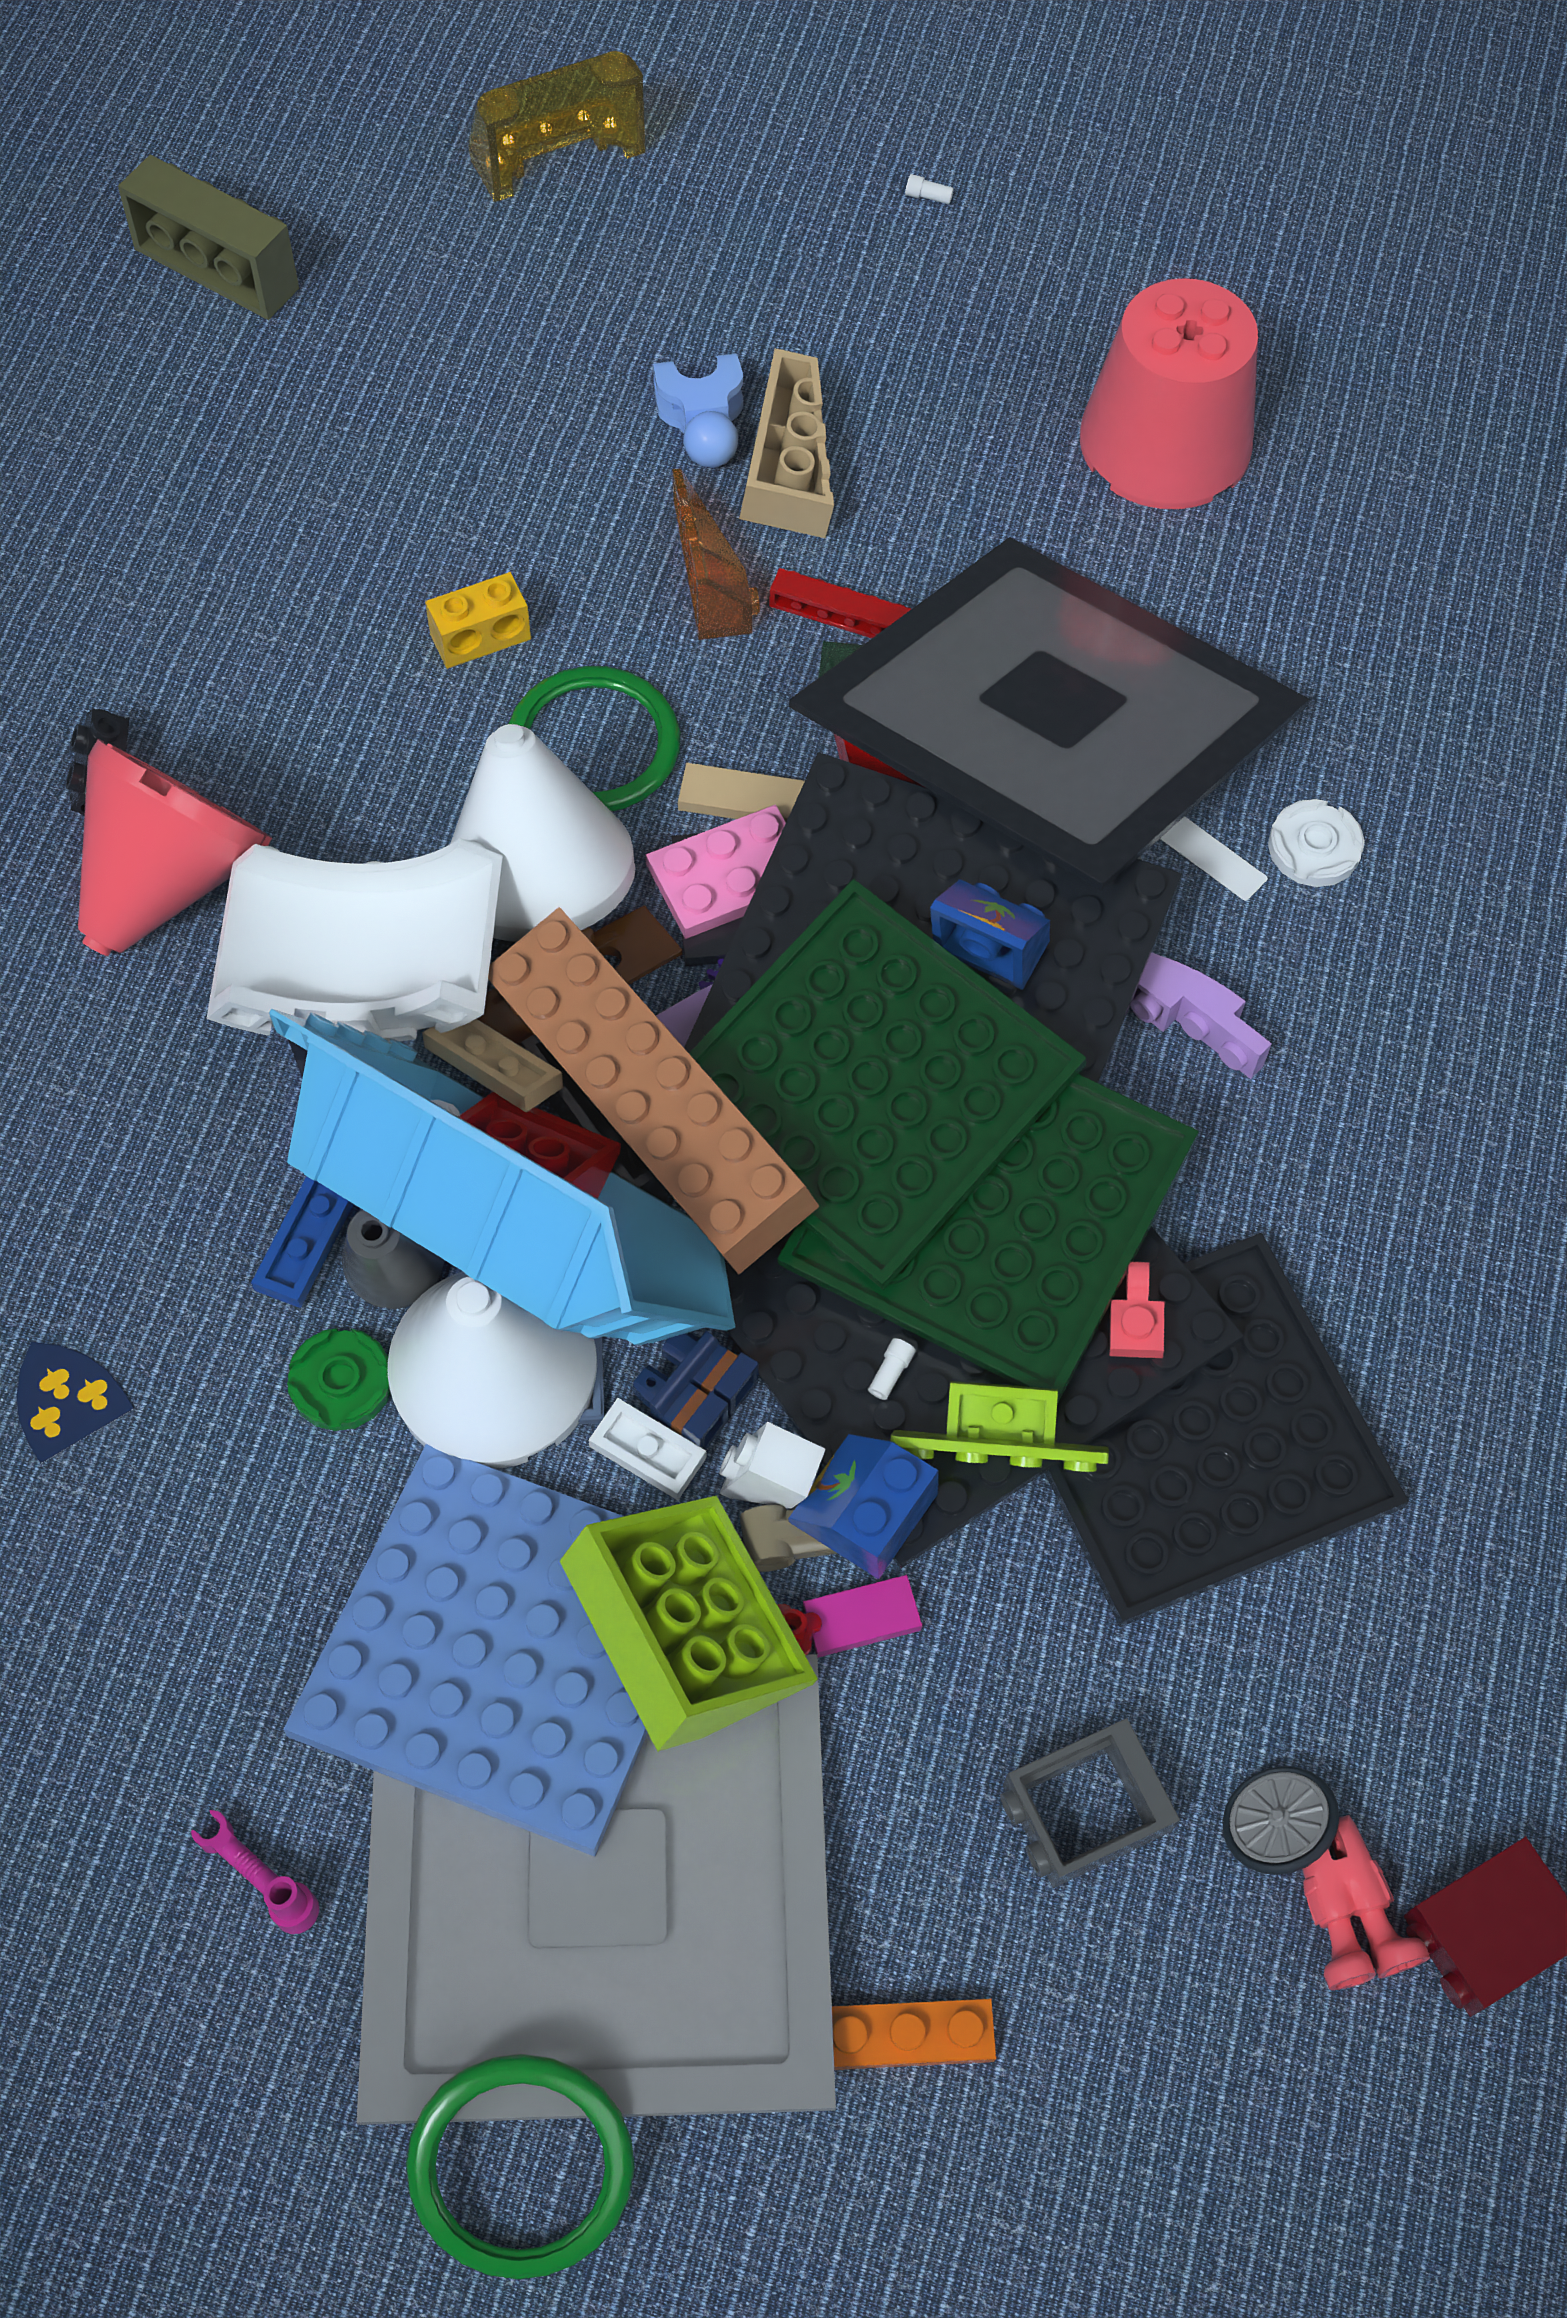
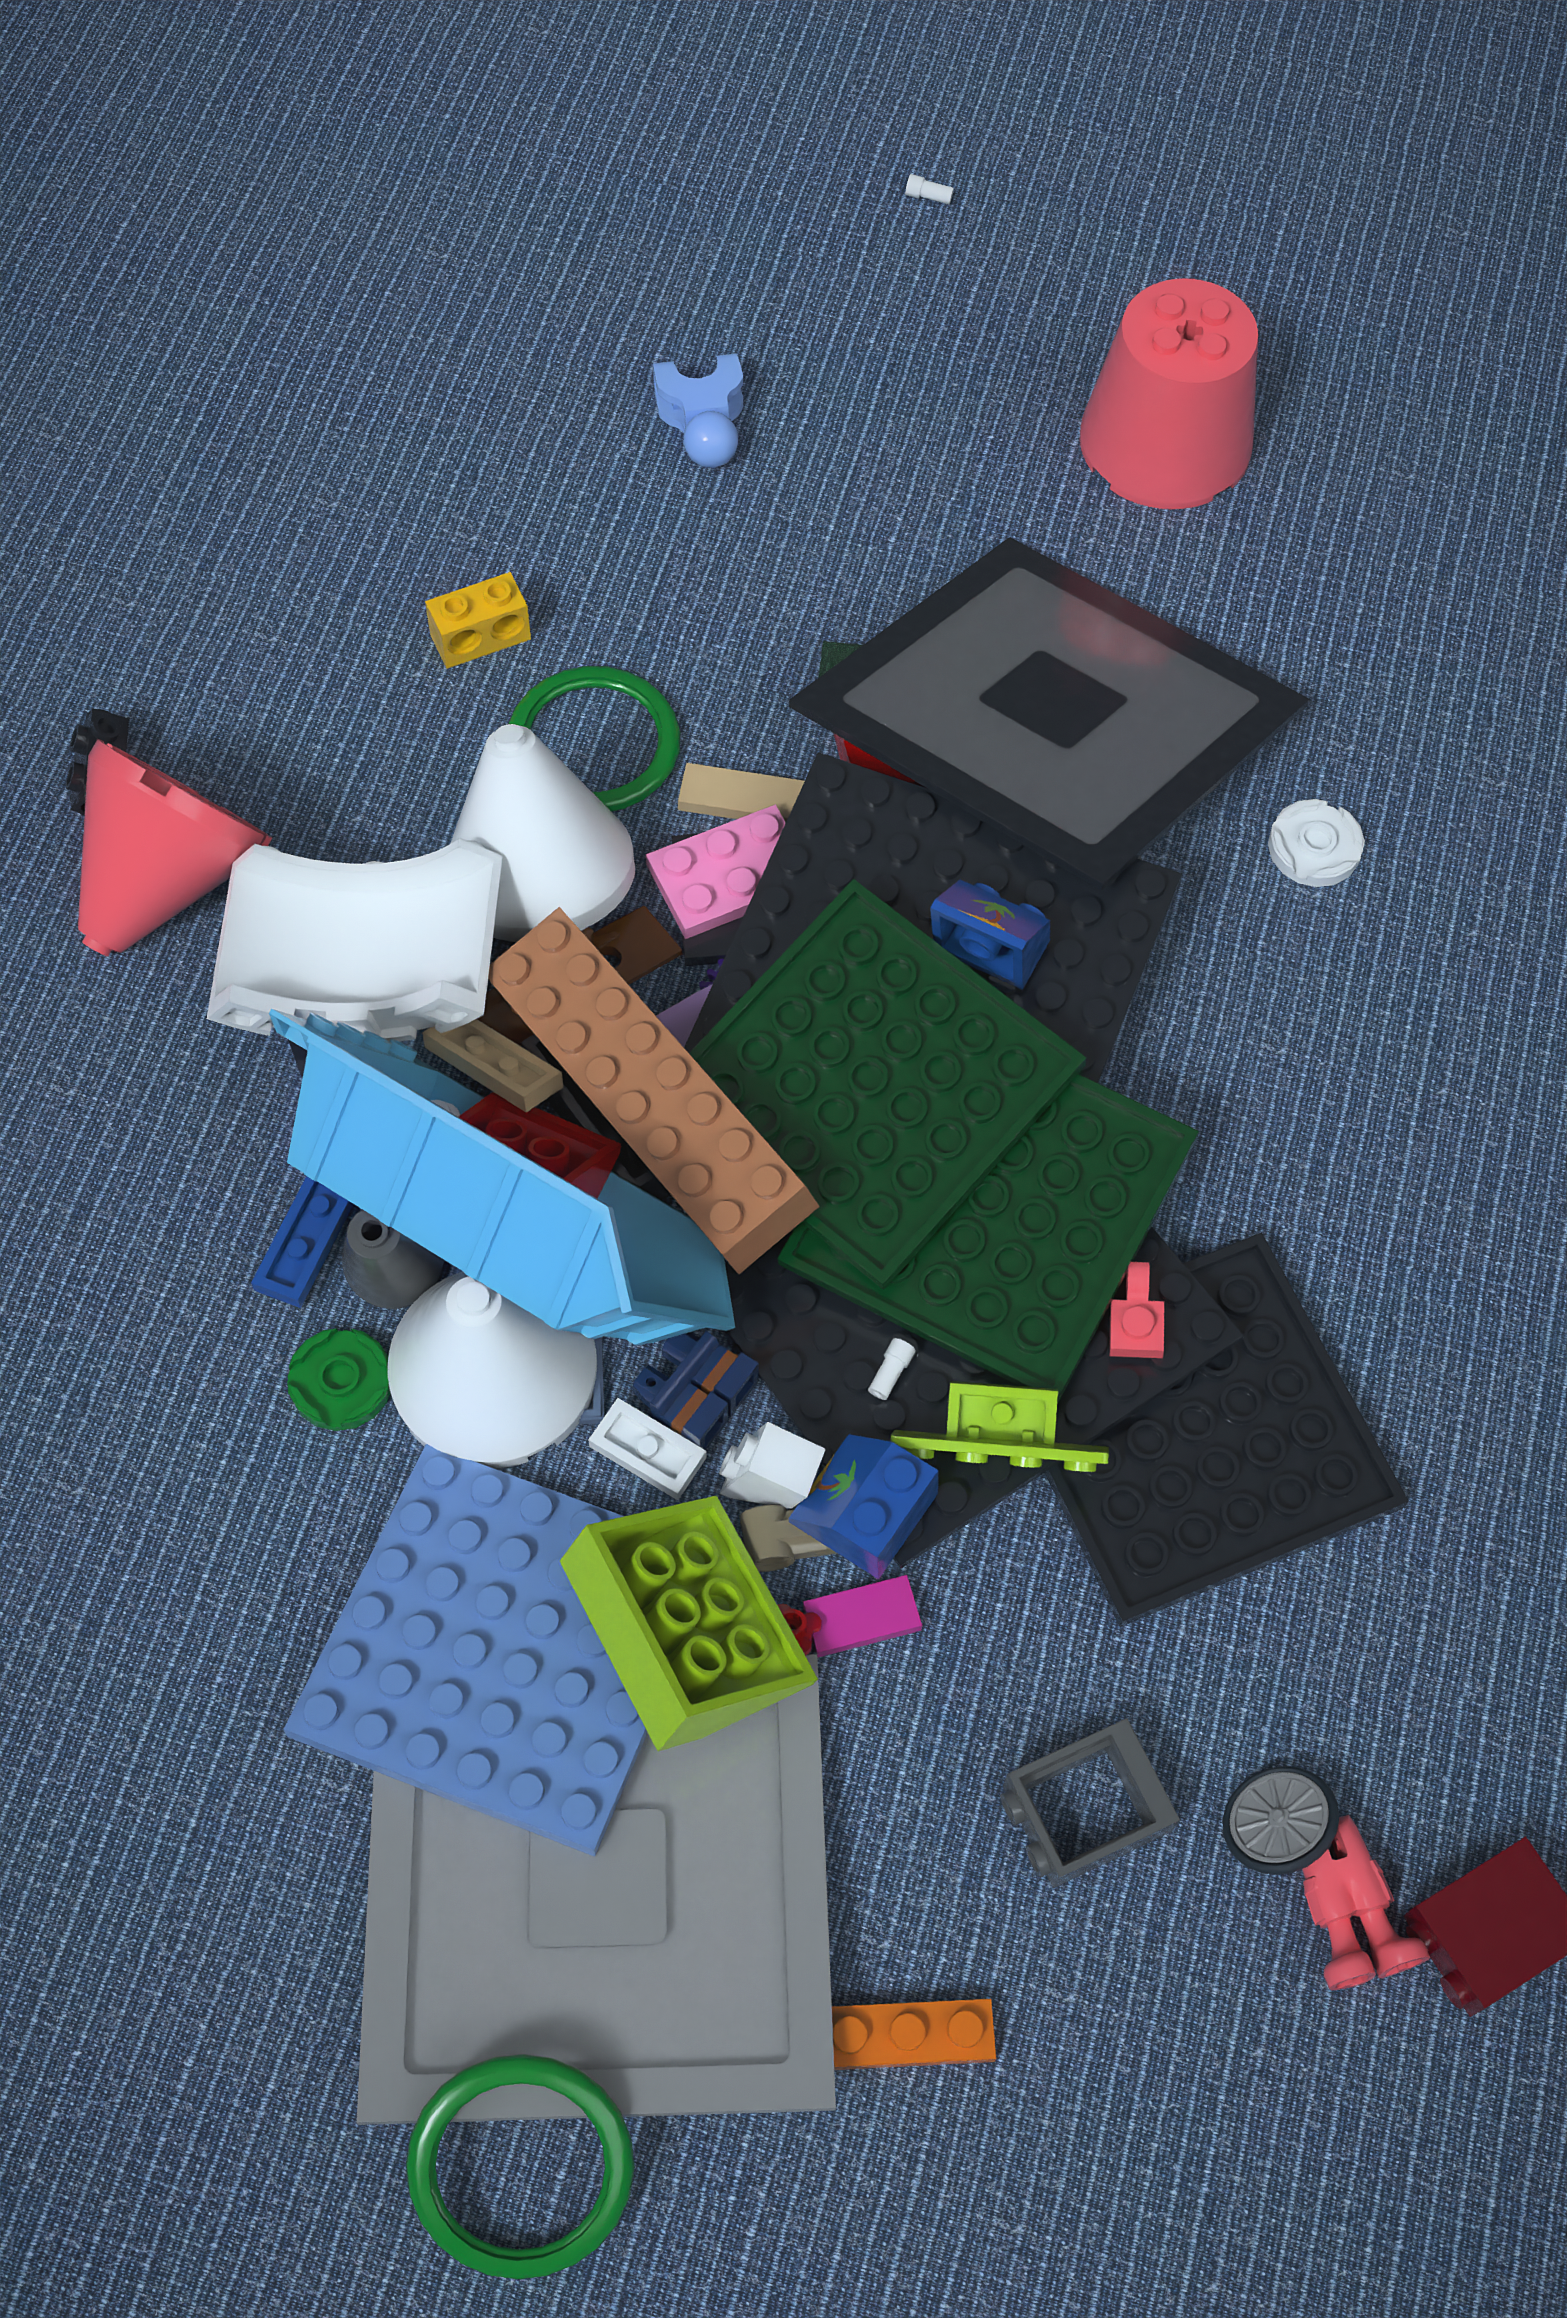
dark blue sticker [16,1342,134,1464] -> none
olive brick [118,154,299,320] -> none
dark pink brick [191,1810,319,1934] -> none
clear yellow windscreen [468,51,645,202] -> none
clear orange wedge [672,468,760,640] -> none
tan wedge [739,348,834,538] -> none
red piece [769,568,911,638] -> none
lavender slope [1130,953,1272,1079] -> none
white sticker [1160,816,1268,901] -> none

